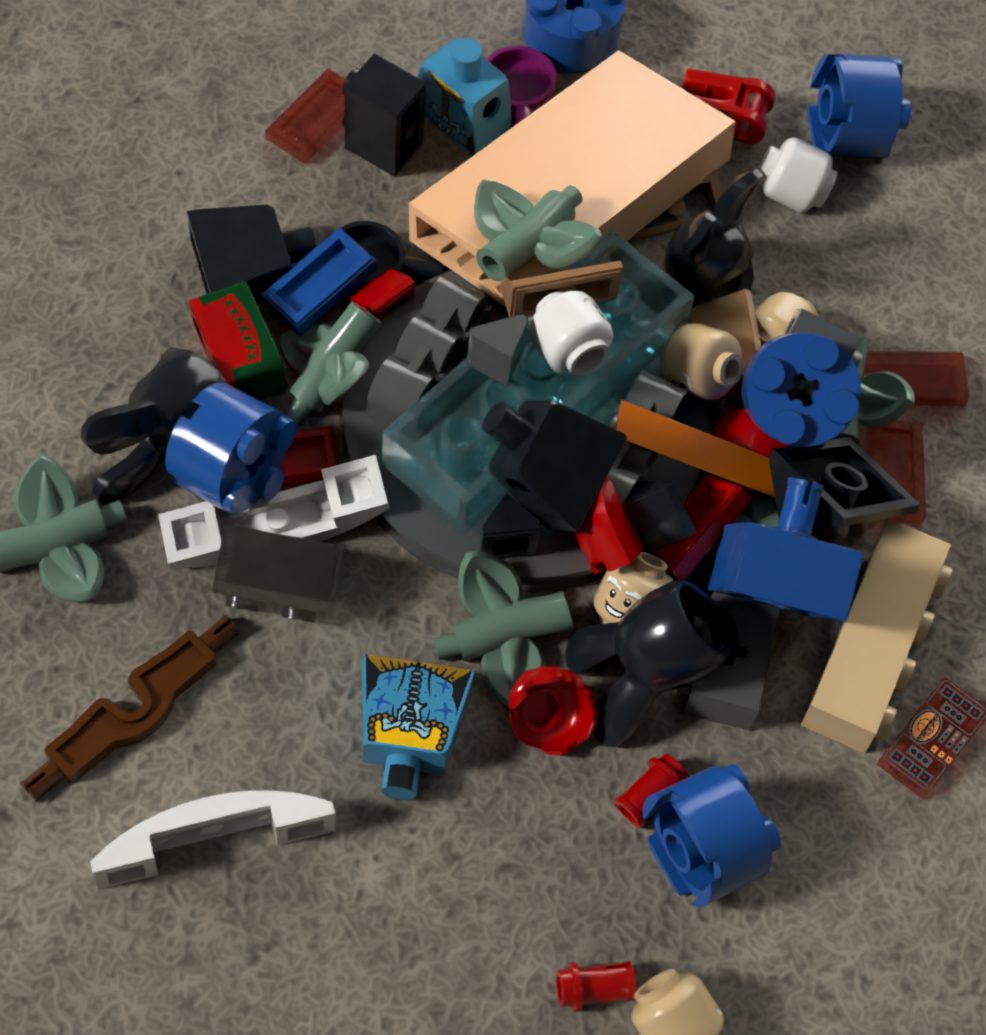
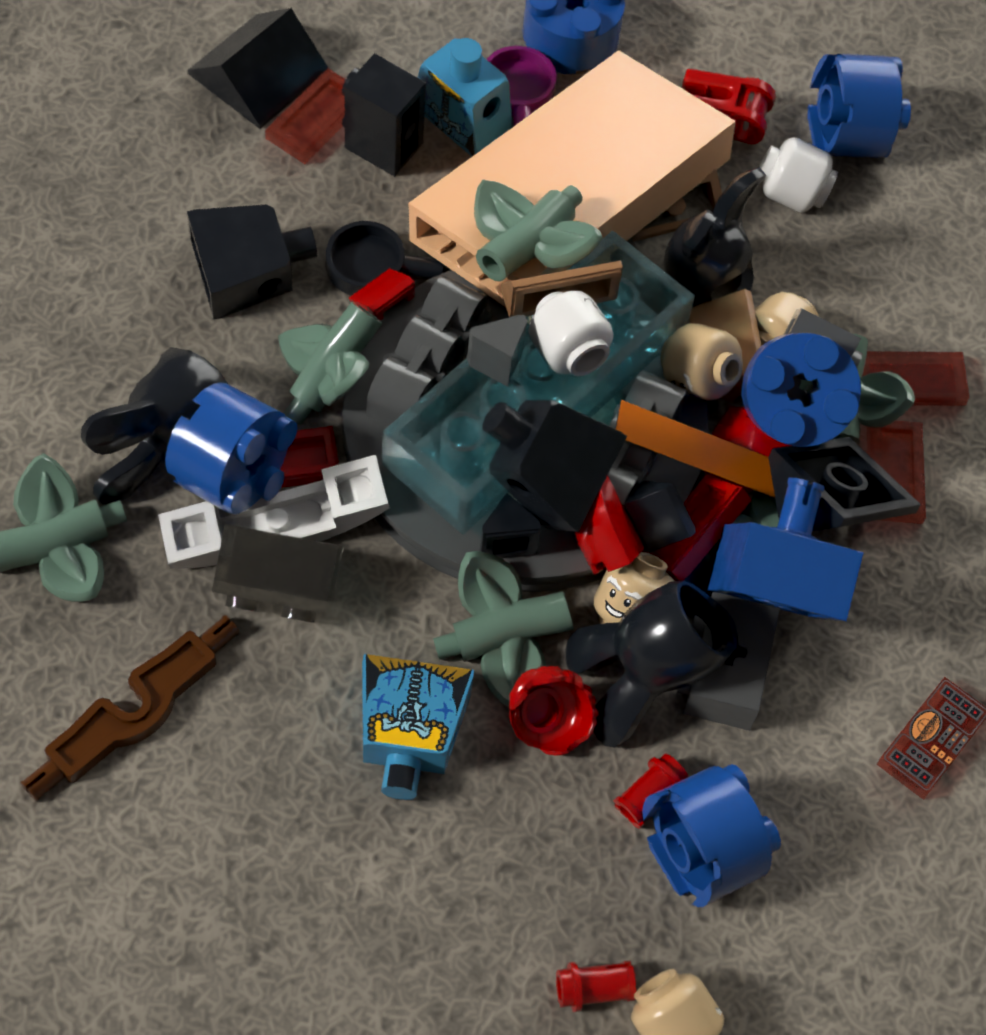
white slope [90,790,336,890] -> none
piece [189,280,288,400] -> none
blue tile [261,227,378,337] -> none
tan brick [801,518,953,753] -> none
none -> black slope [187,8,329,129]

